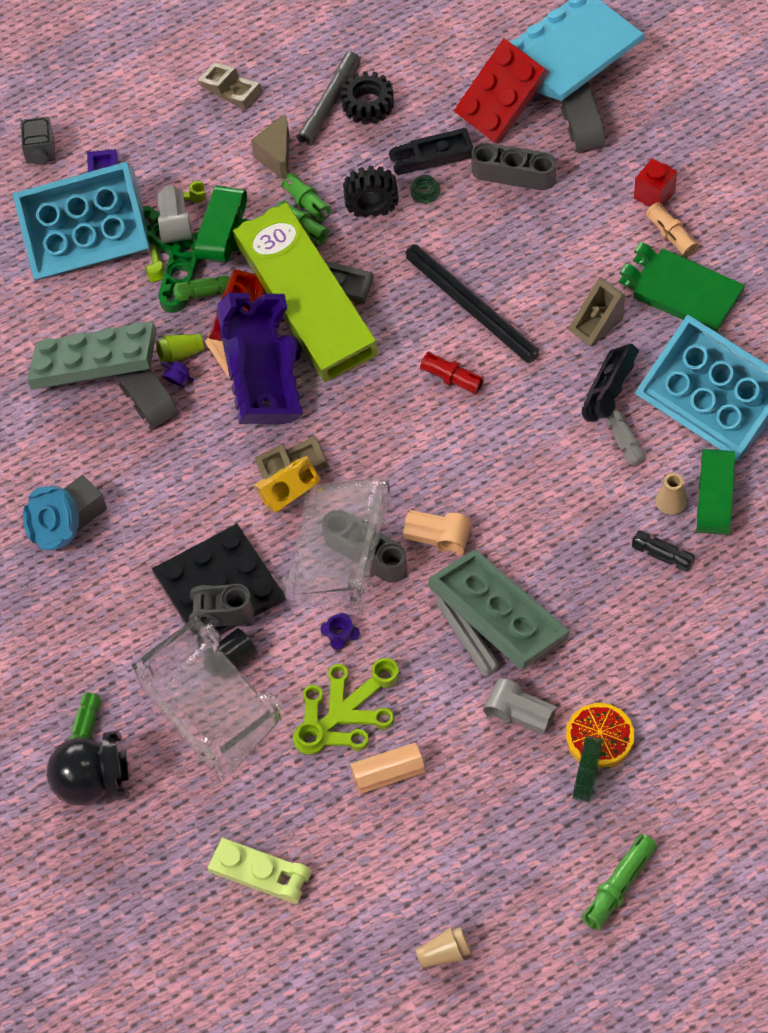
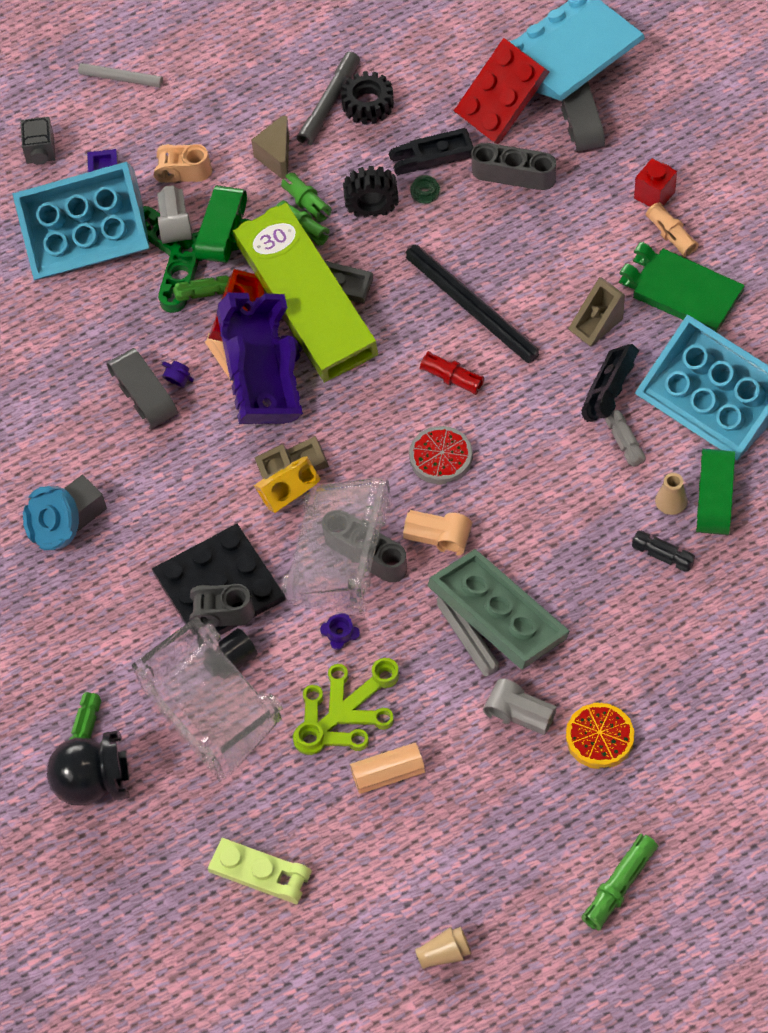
sand green plate [27,321,157,390] -> none
lime hand [145,245,164,283] -> none
lime cone [156,333,204,364] -> none
lime hand [183,181,206,203] -> none
dark tan slope [197,62,263,110] -> none
clear green beam [572,735,604,803] -> none
none -> light grey bar [78,63,163,88]
none -> light nougat piece [154,144,212,183]
none -> tile [409,426,473,485]

